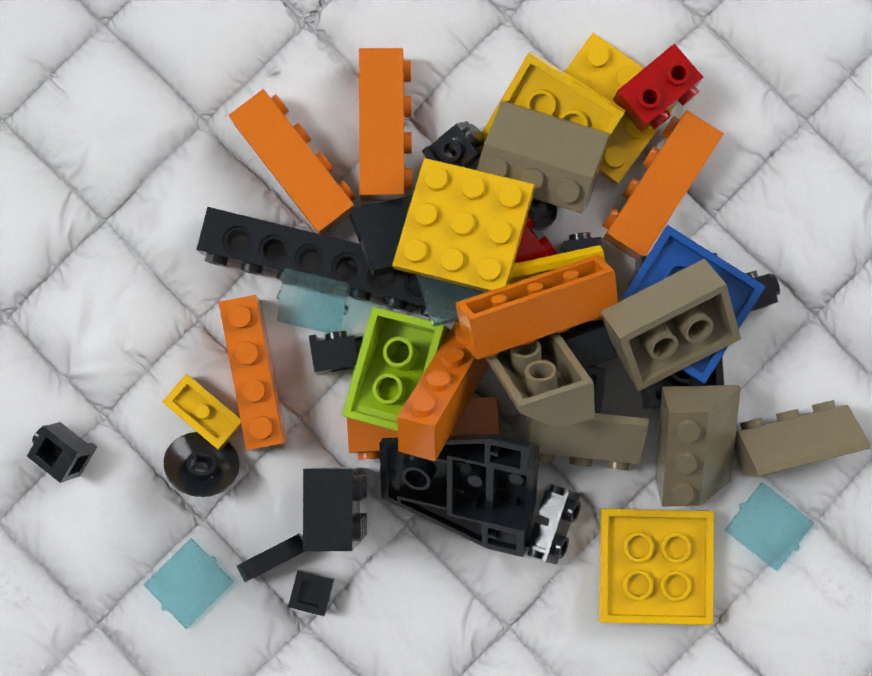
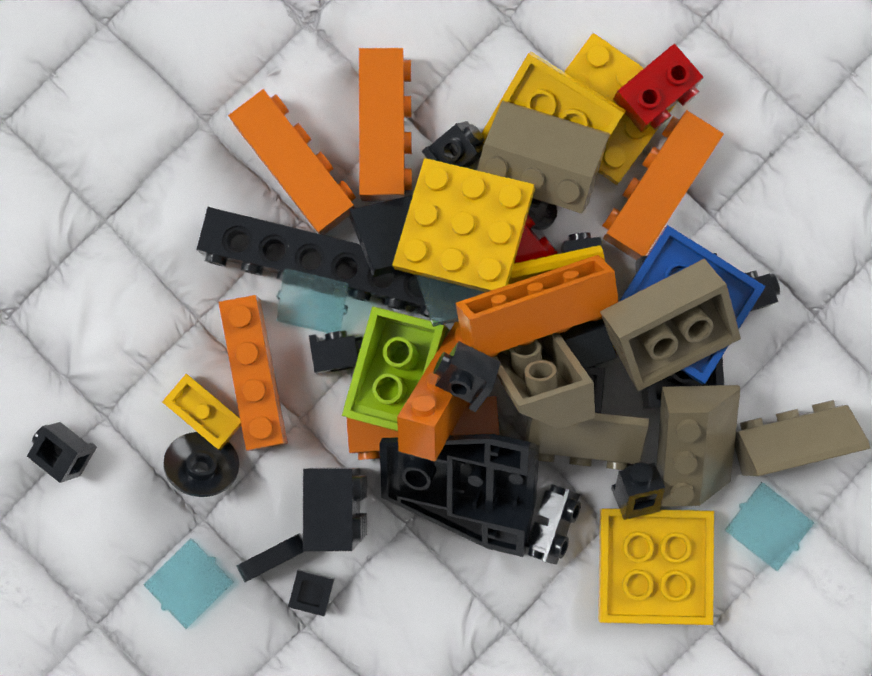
none -> black brick [433,341,501,412]
none -> black brick [611,462,665,520]

